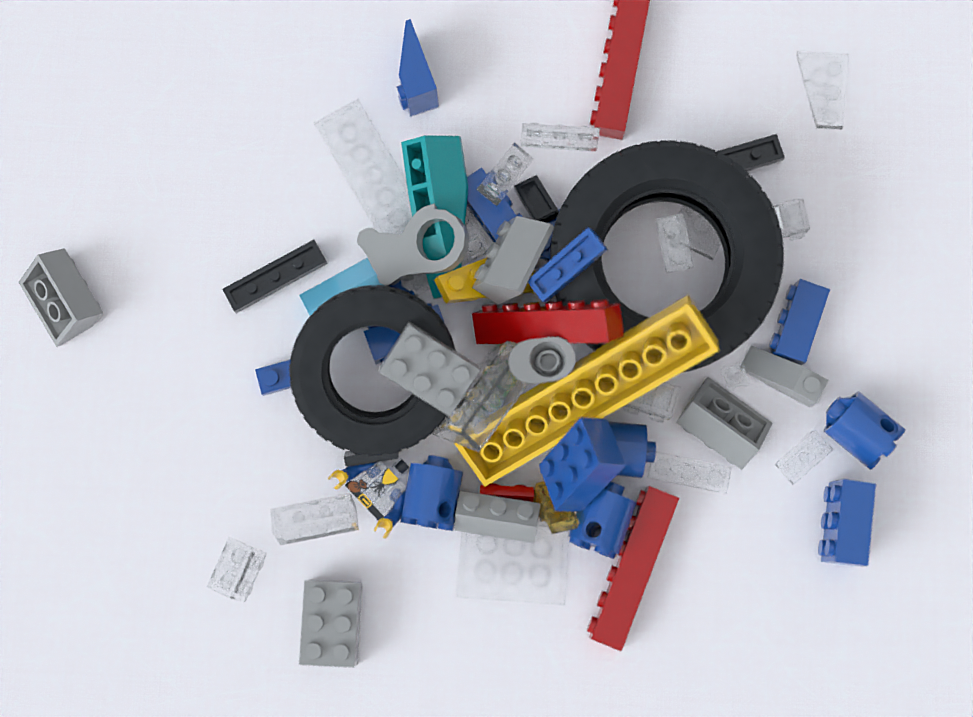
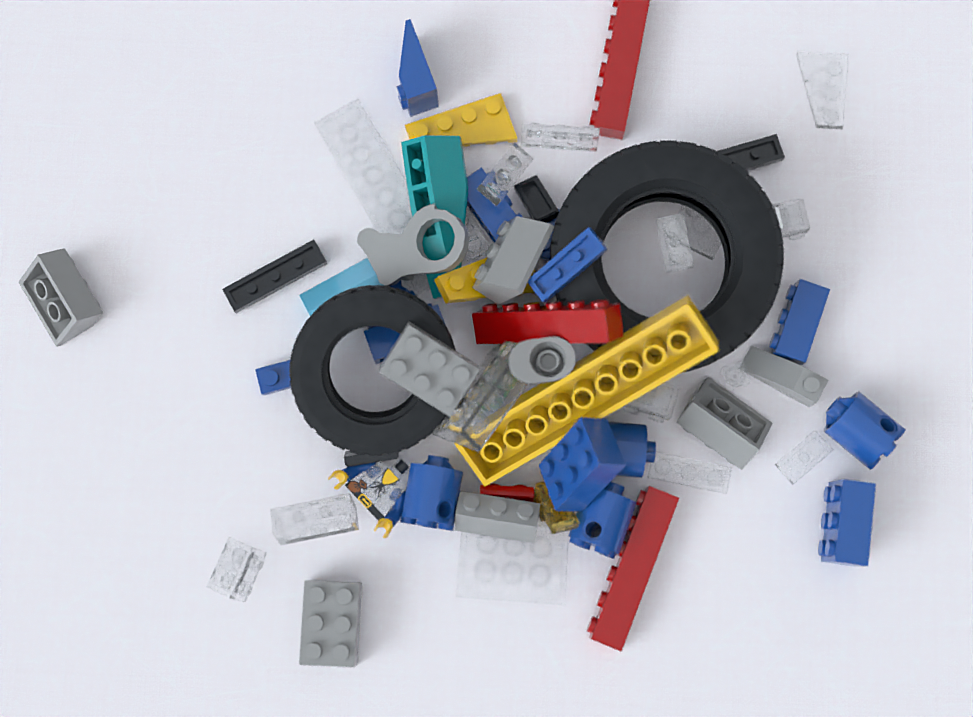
none -> yellow wing [405,93,518,147]

